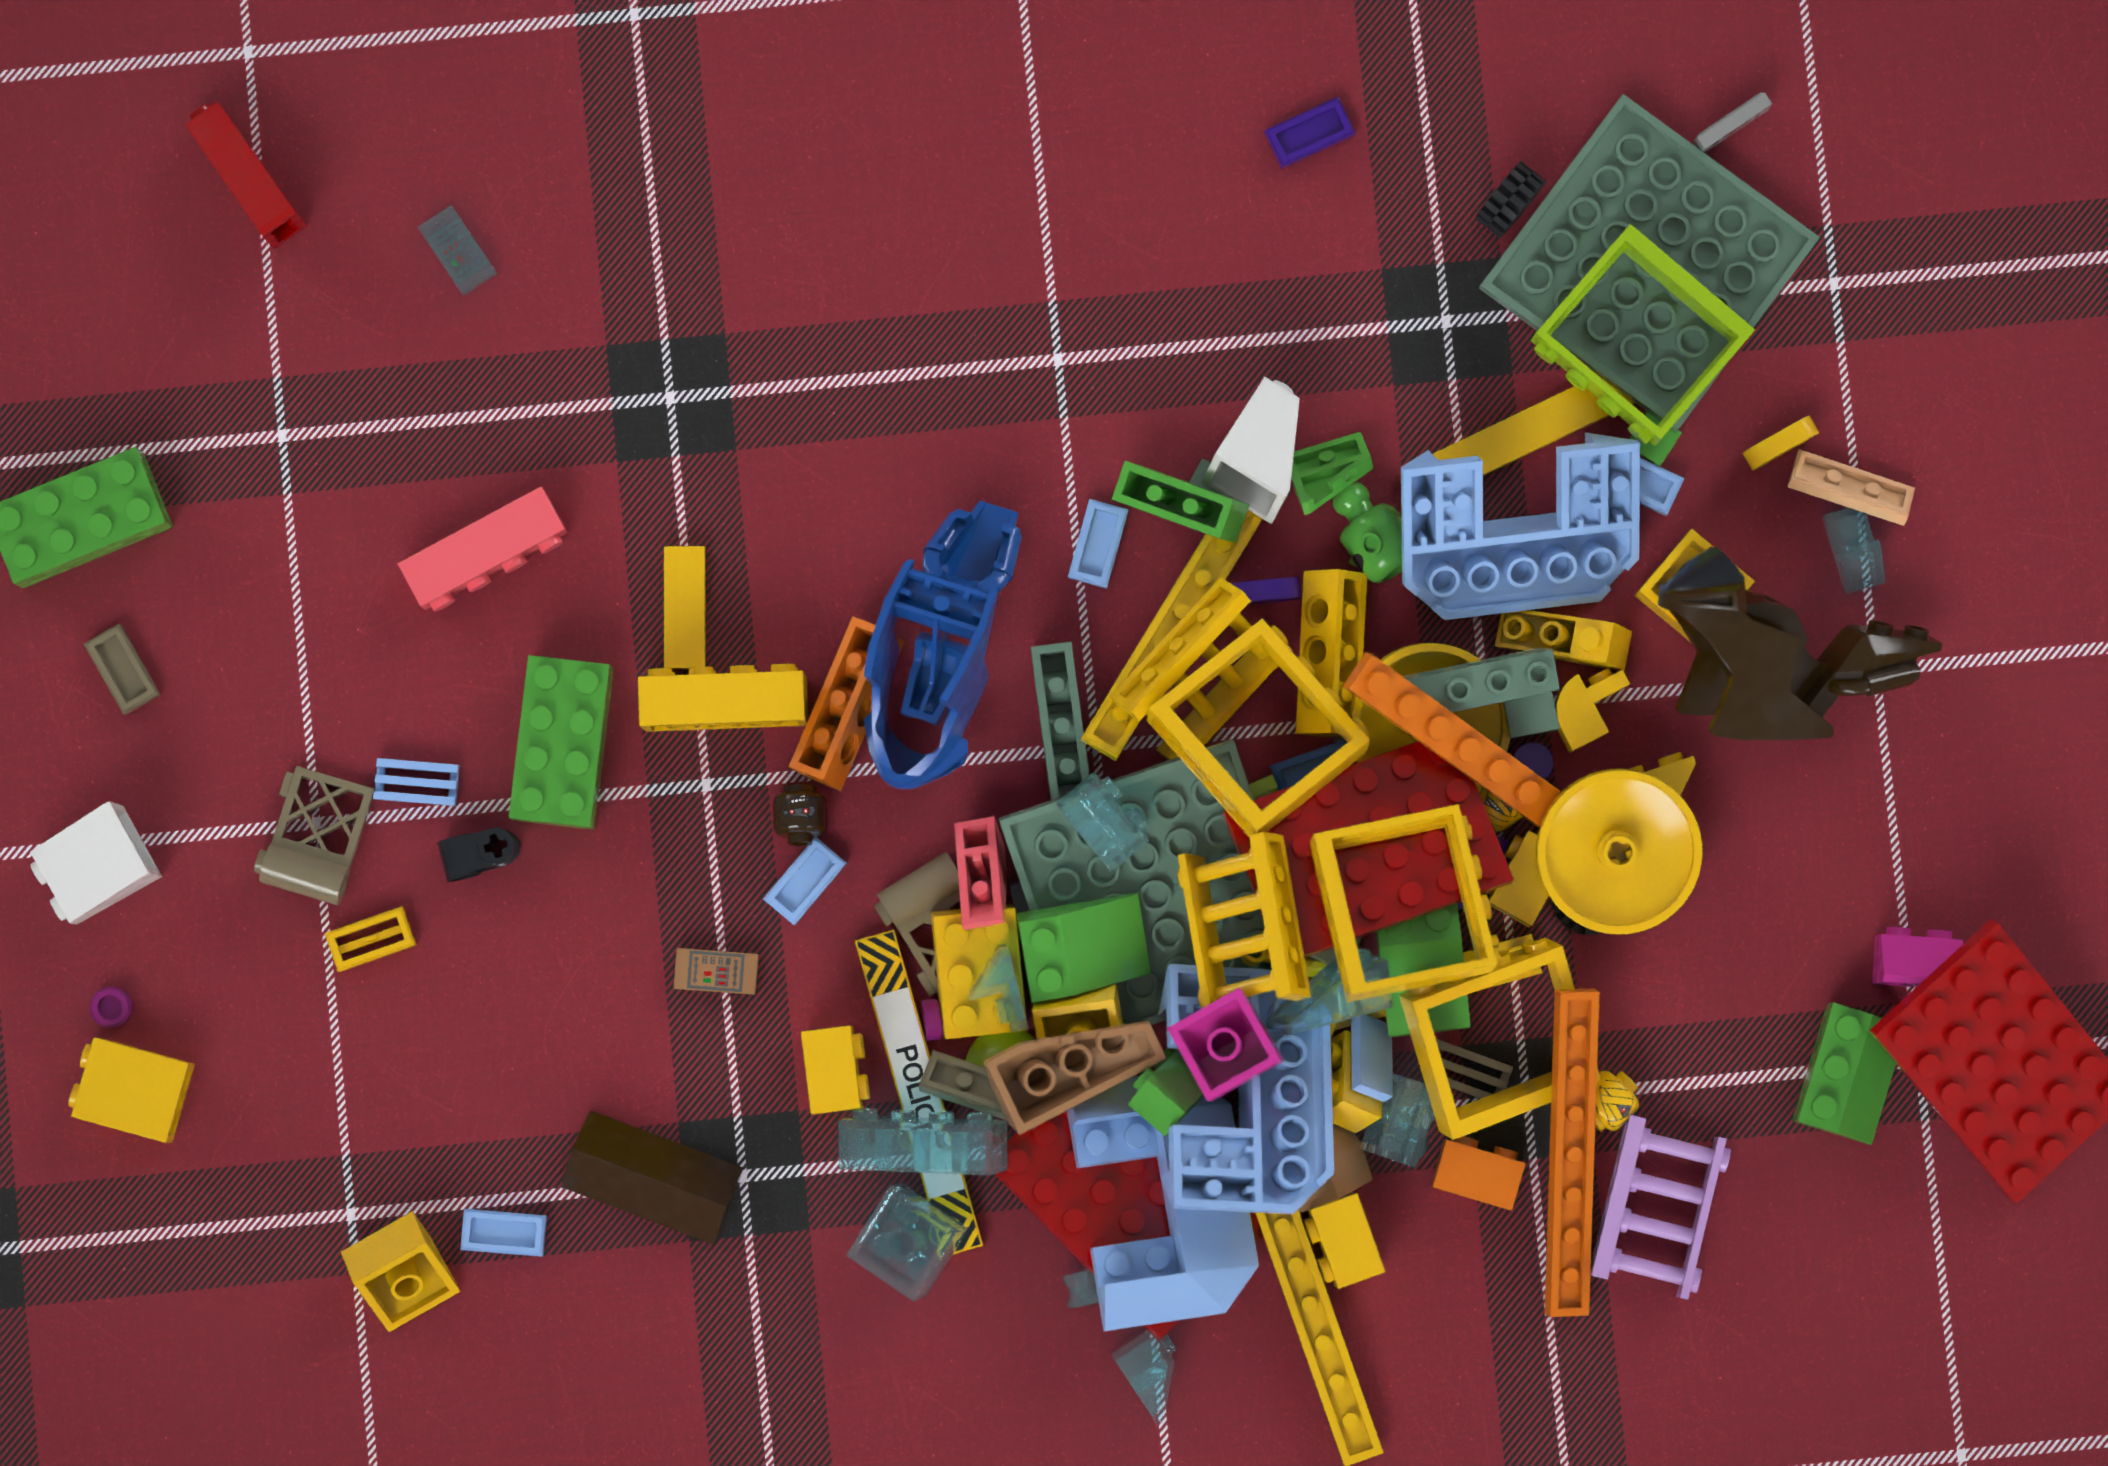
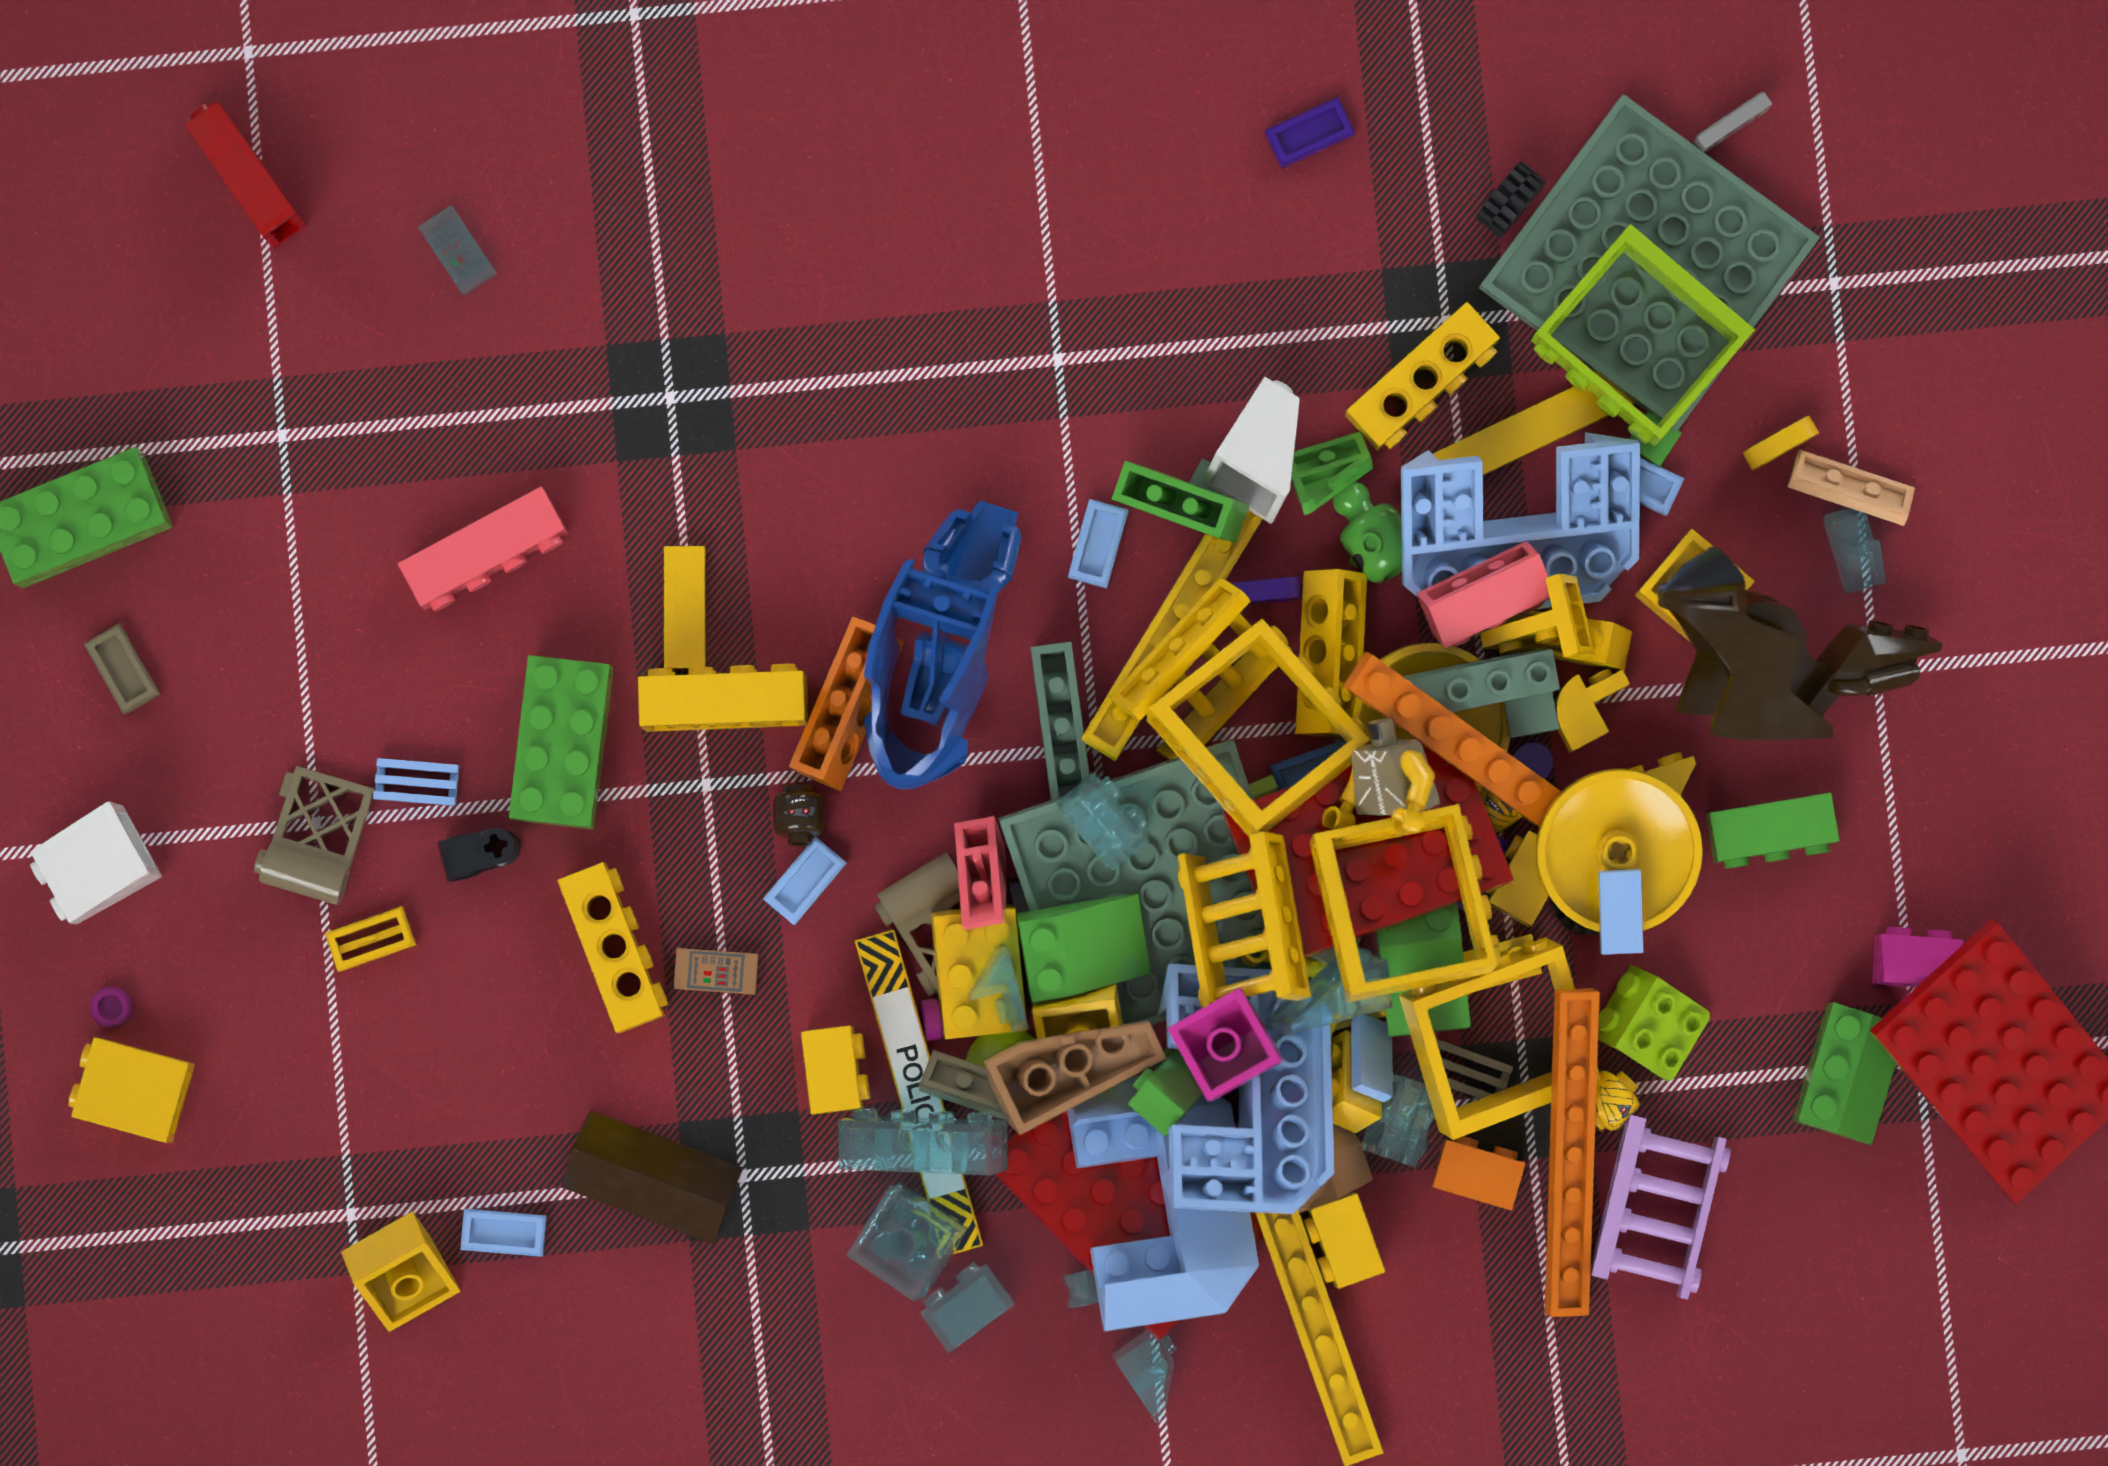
none -> yellow brick [557,862,668,1034]
none -> clear light blue piece [920,1262,1016,1353]
none -> torso [1322,718,1440,834]
none -> yellow brick [1344,302,1500,451]
none -> coral brick [1416,541,1550,648]
none -> yellow bracket [1480,573,1595,660]
none -> light blue tile [1598,869,1643,955]
none -> lime bracket [1598,964,1710,1081]
none -> bright green brick [1705,793,1840,869]

